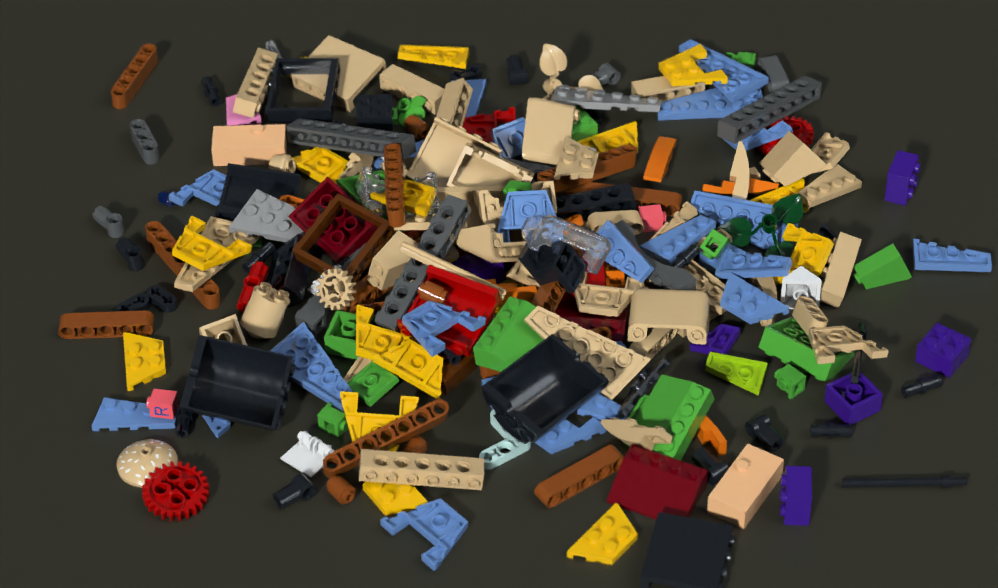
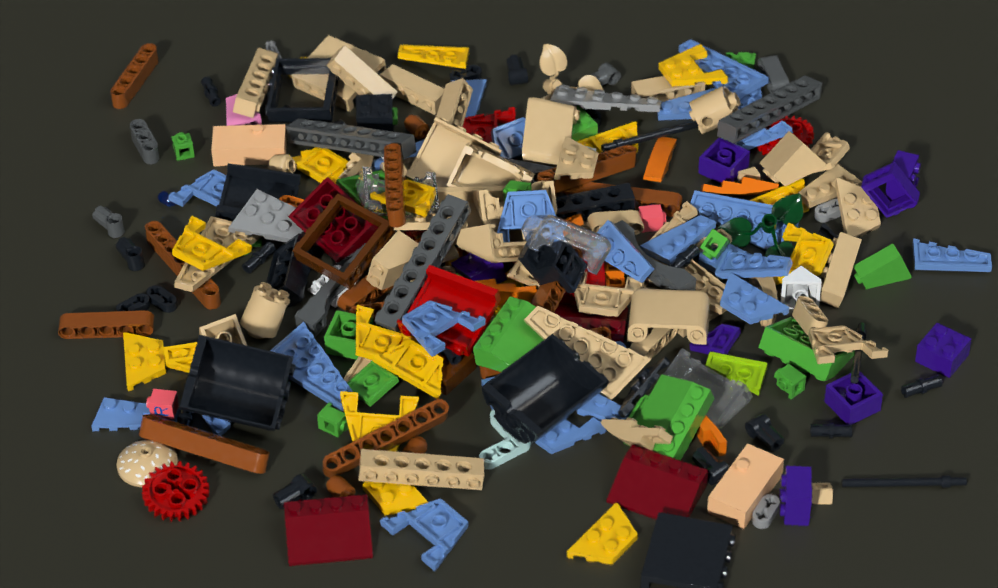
red piece [237,261,269,313] -> none
white hinge [280,431,335,477] -> none
tan gear [316,268,357,310] -> none
bright green plate [397,96,426,127] -> none
tan axle [399,242,507,300] -> none
dark orange brick [417,280,448,304] -> none
dark orange beam [534,445,625,508] -> none
tan slope [729,141,750,200] -> none
none -> dark orange beam [139,414,270,474]
none -> yellow wing [163,342,197,373]
none -> bright green brick [172,132,195,161]
none -> dark red slope [284,494,373,566]
none -> tan brick [326,45,397,99]
none -> black bar [601,121,698,152]
none -> clear windscreen [663,348,753,429]
none -> tan cylinder [689,86,741,134]
none -> dark purple brick [698,138,750,183]
none -> light grey beam [752,494,780,529]
none -> tan slope [812,483,833,504]
none -> light grey beam [814,198,841,223]
none -> tan wing [834,178,881,237]
none -> dark purple window [861,162,920,218]

